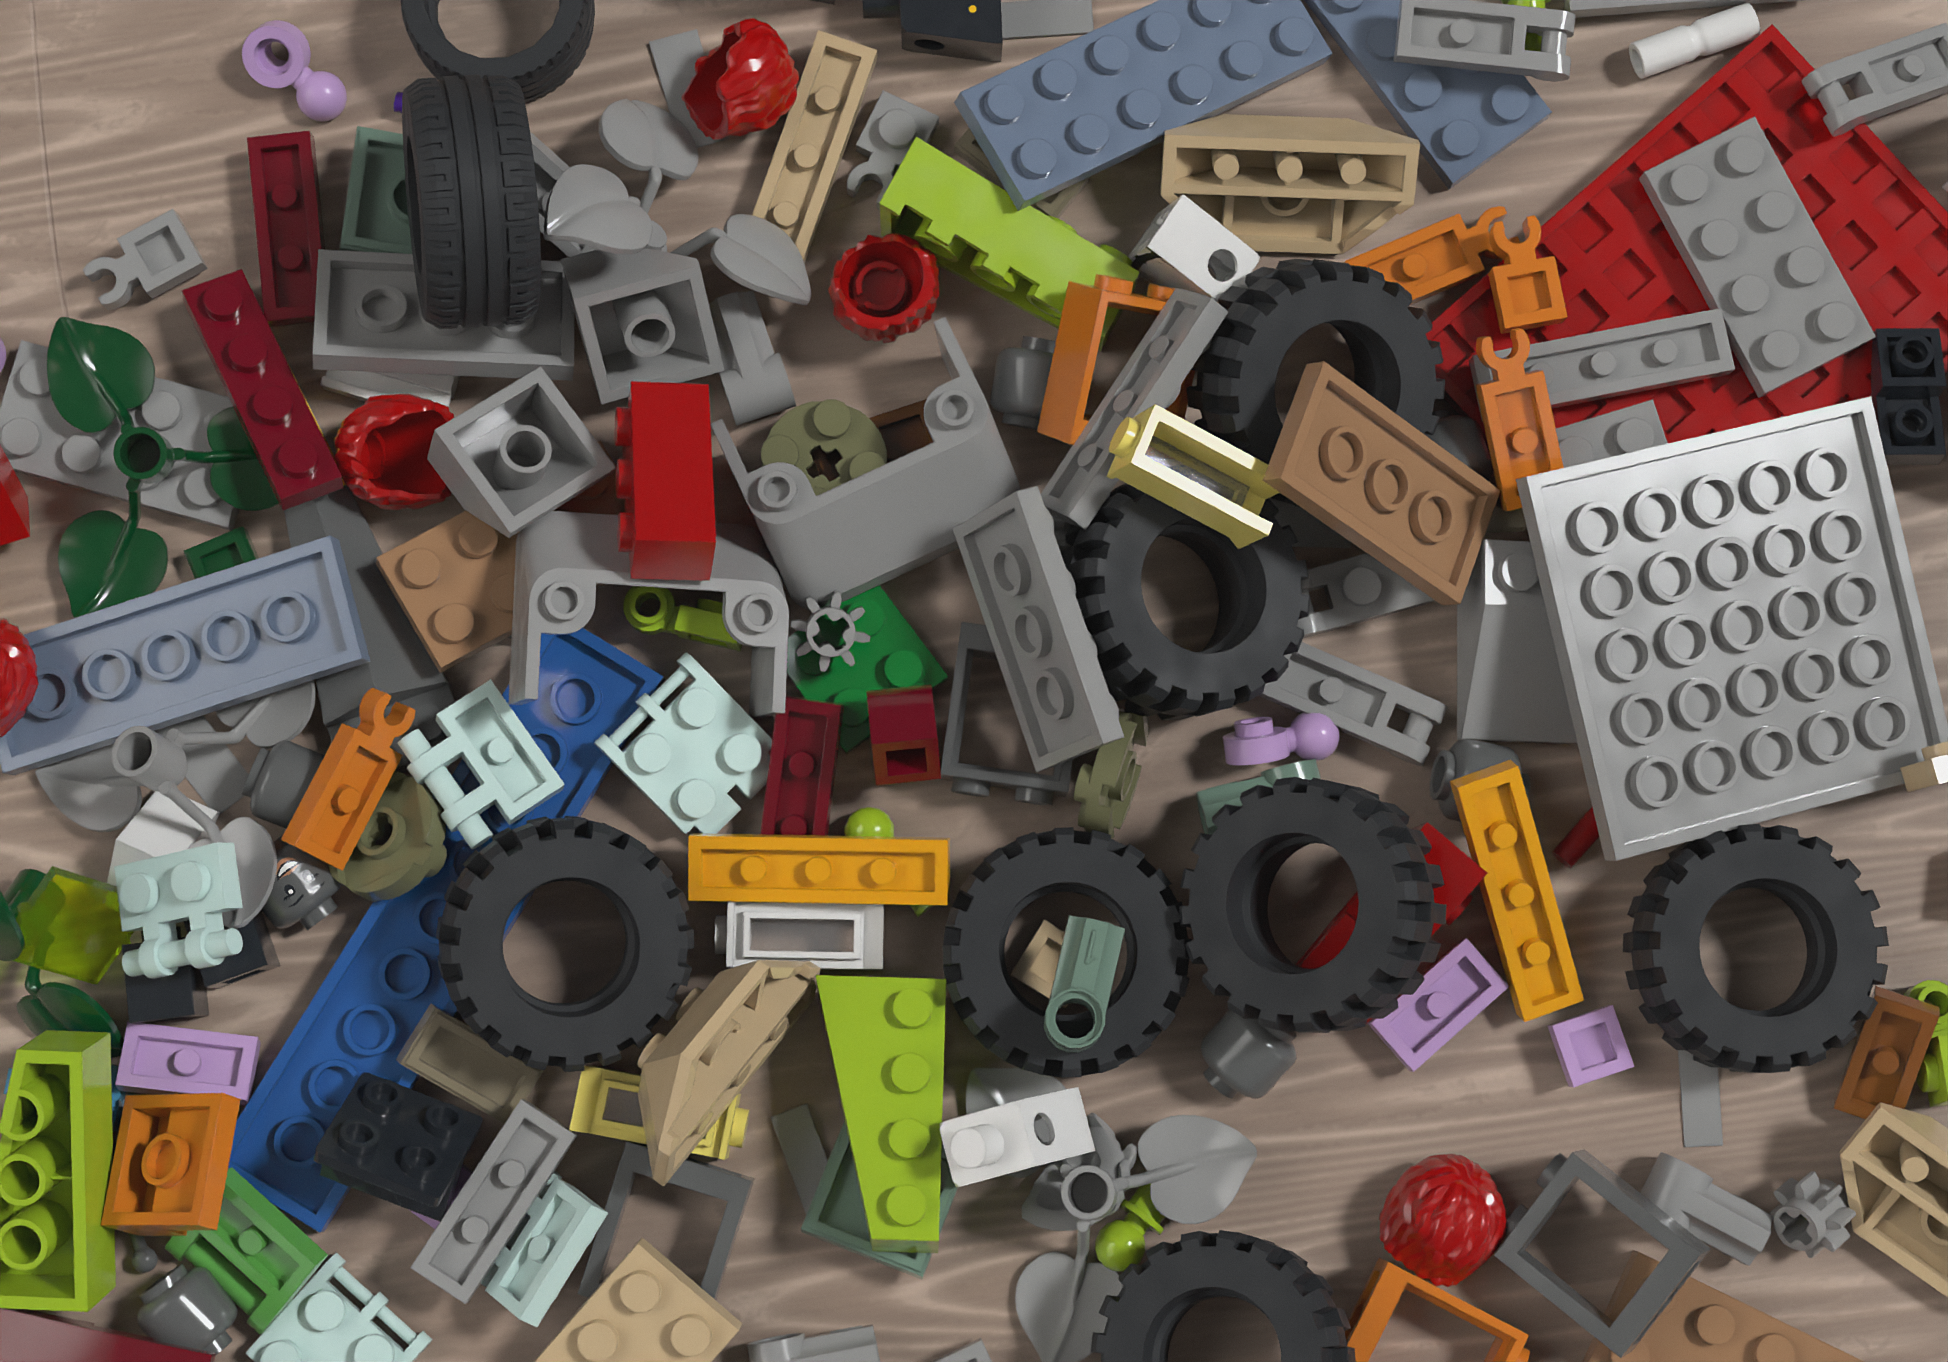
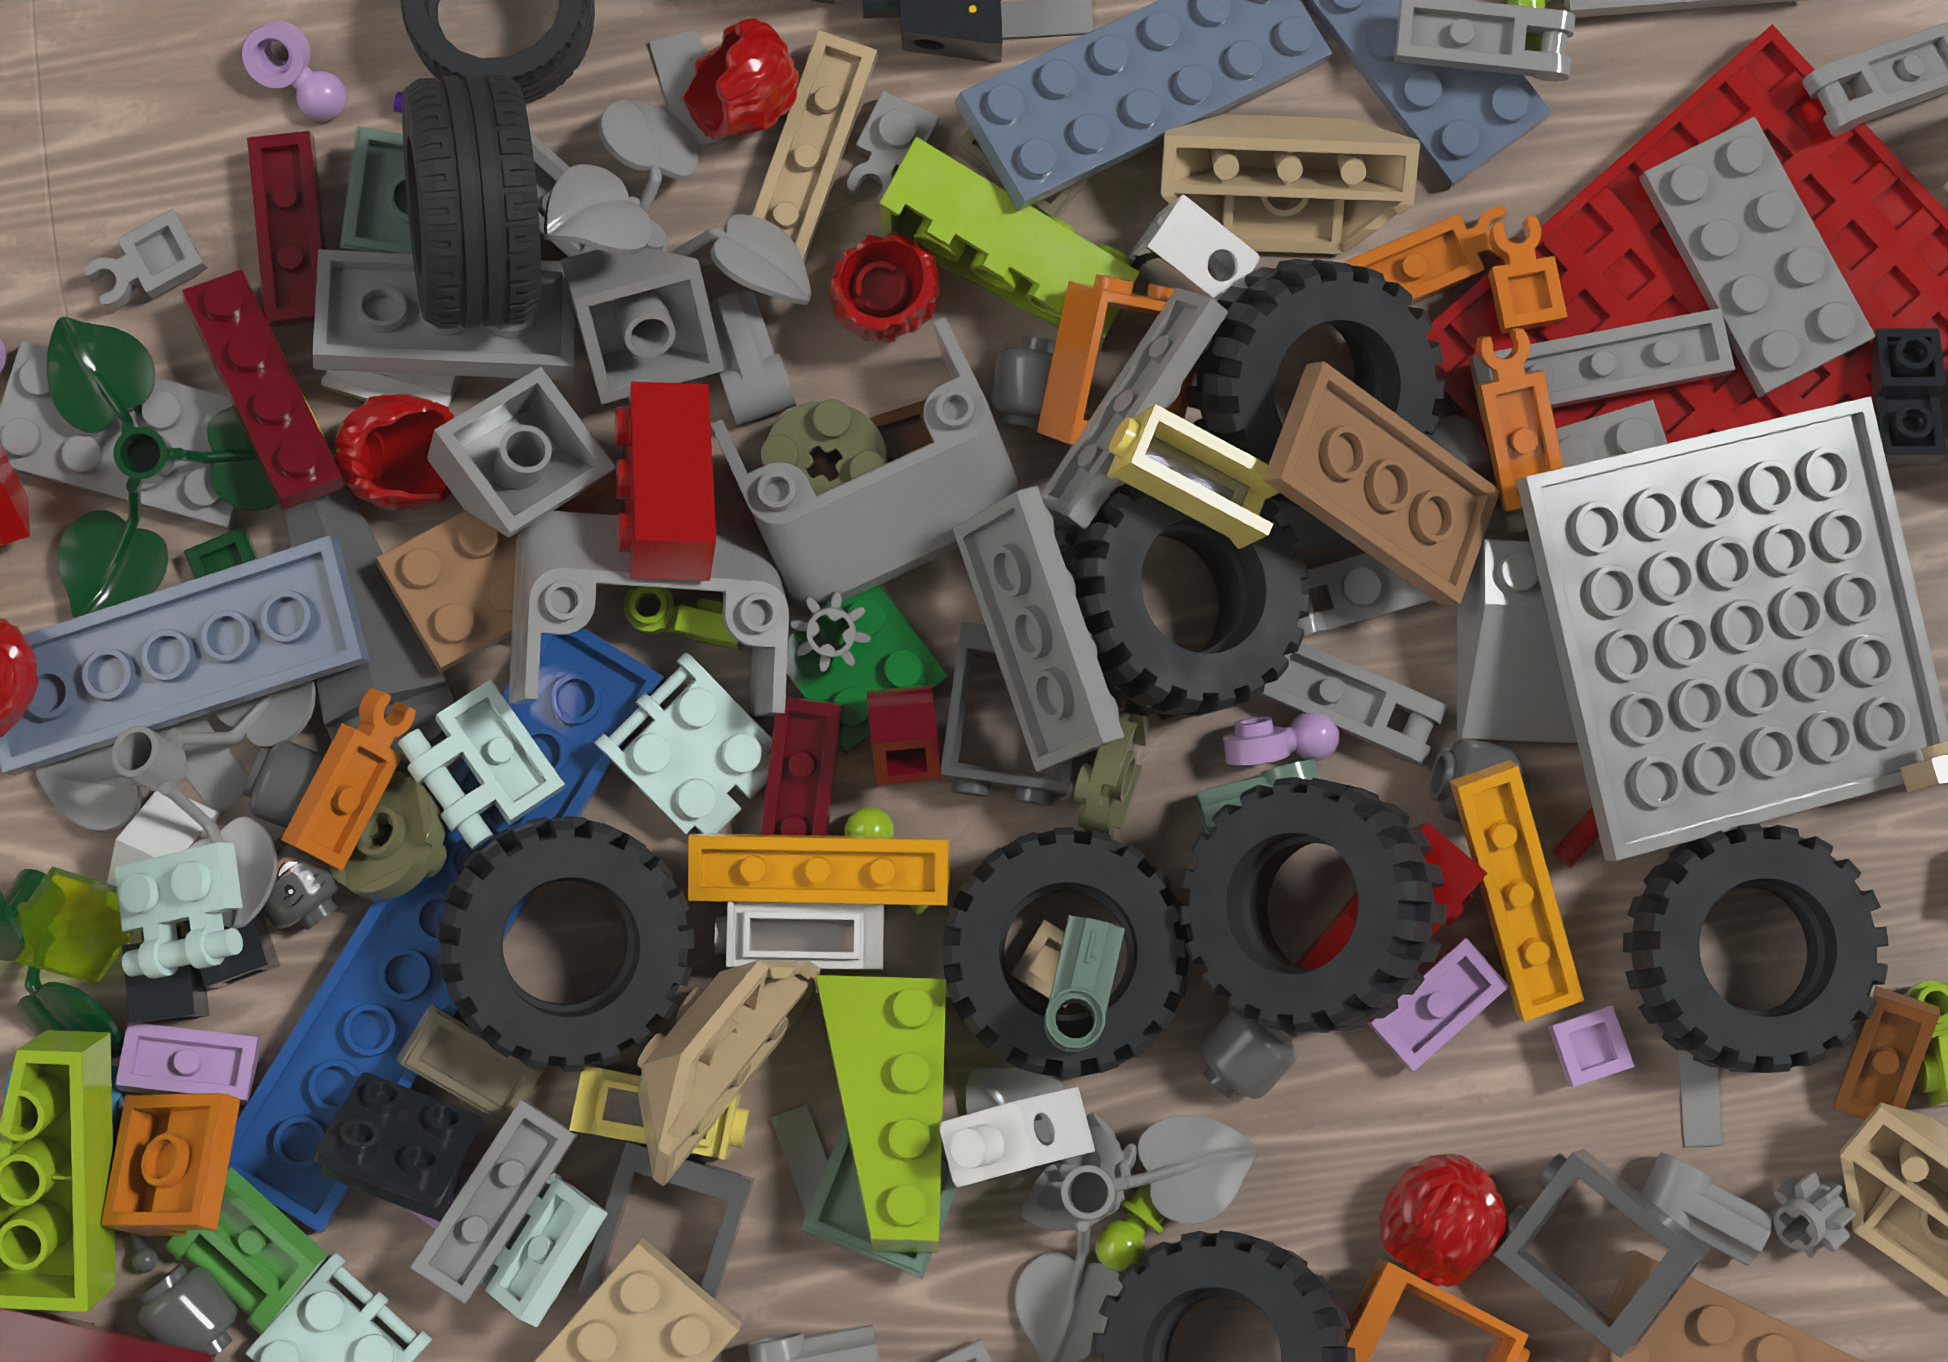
white piece [1629,3,1760,79] -> none

